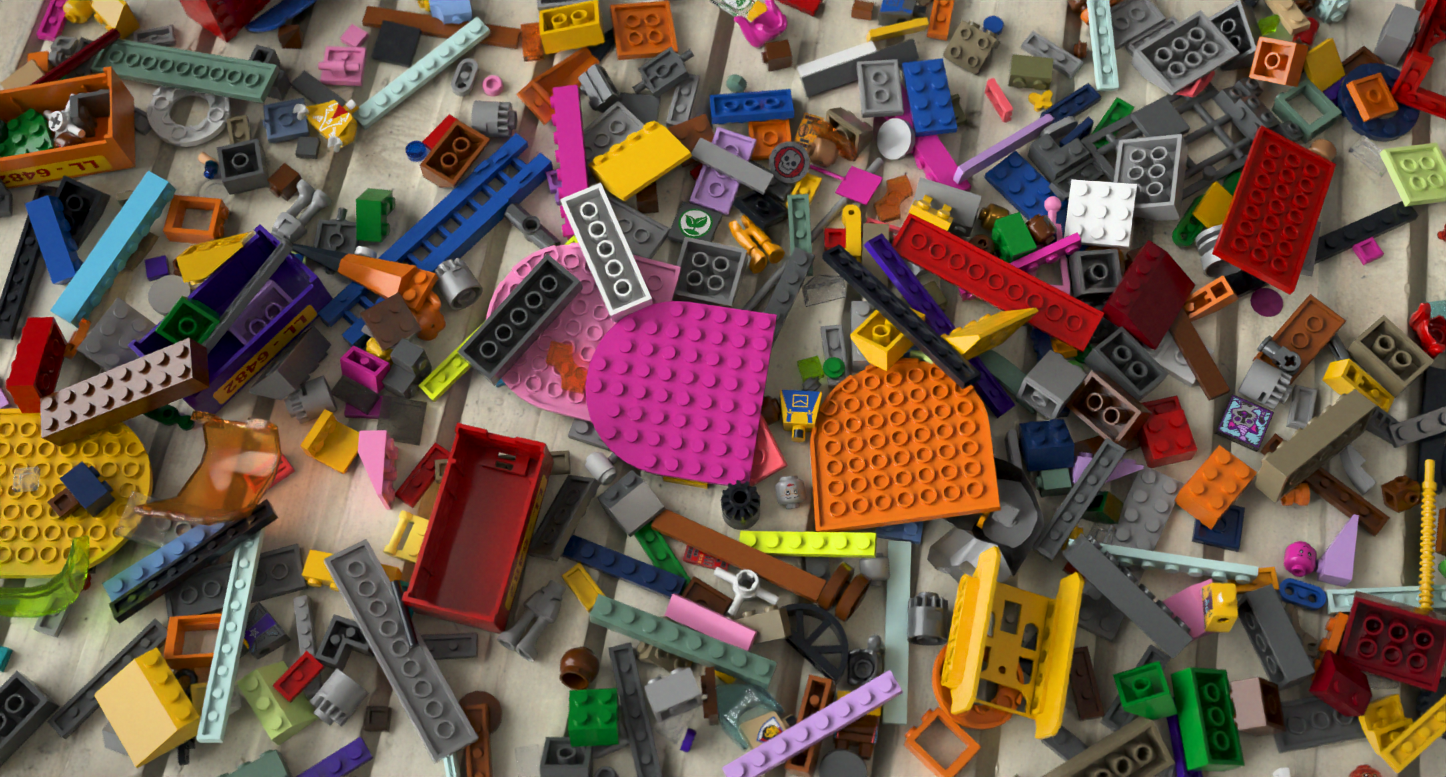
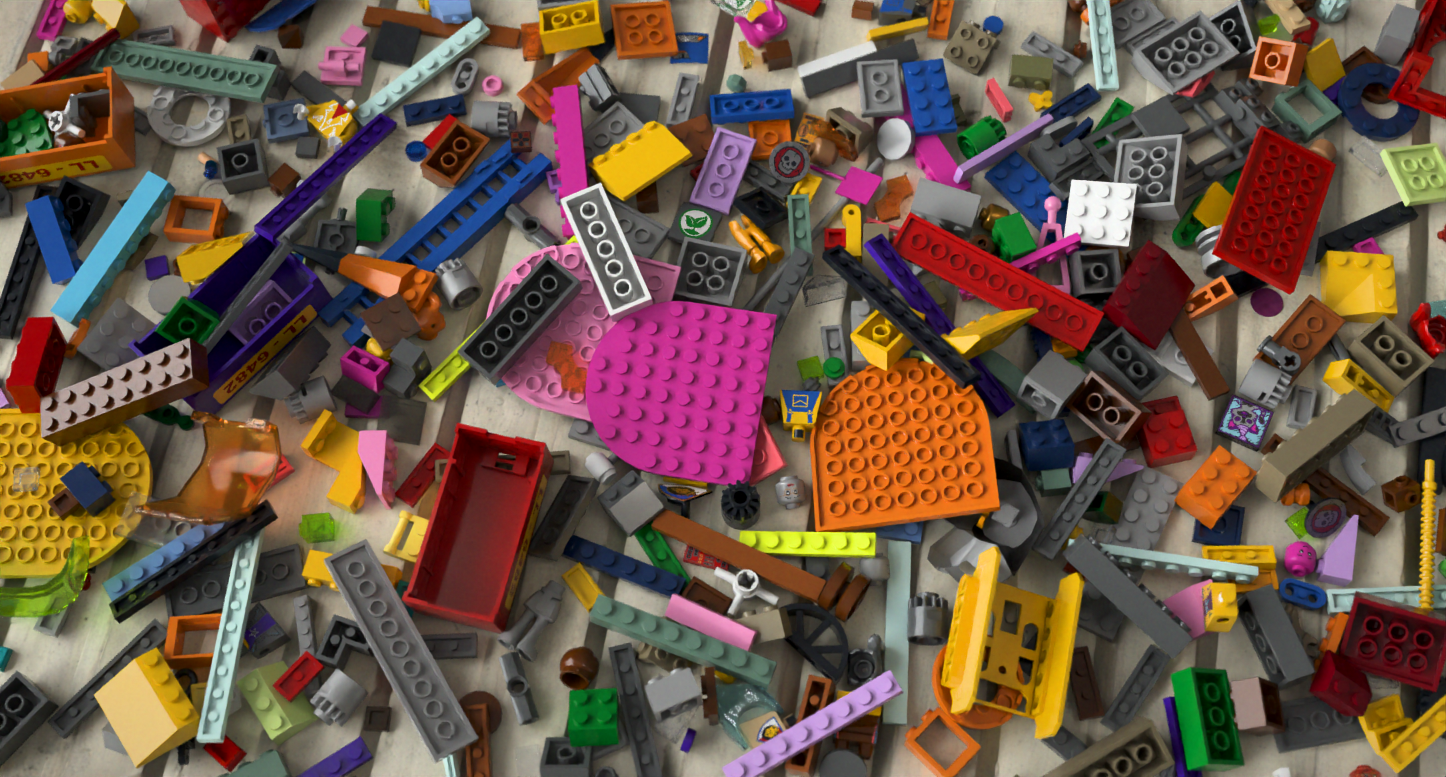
black bar [391,580,419,648] -> none
dark grey plate [632,46,694,98] -> none
light grey tile [691,137,774,195] -> none
yellow plate [909,195,954,231] -> none
reddish brown head [1025,214,1057,246] -> none
green slope [1113,661,1178,720] -> none
orange plate [1346,73,1399,122] -> none
none -> red tile [203,734,247,773]
none -> dark purple plate [254,113,397,242]
none -> clear neon green brick [298,513,335,544]
none -> yellow slope [326,440,367,514]
none -> dark blue plate [403,94,467,127]
none -> dark grey piece [499,651,539,726]
none -> tile [510,131,532,153]
none -> shield [658,484,713,519]
none -> blue sticker [670,32,709,64]
none -> clear yellow plate [738,40,754,70]
none -> green gear [957,115,1007,160]
none -> yellow plate [1201,545,1277,569]
none -> clear neon green plate [1285,507,1308,539]
none -> shield [1304,497,1346,538]
none -> yellow slope [1320,250,1398,324]

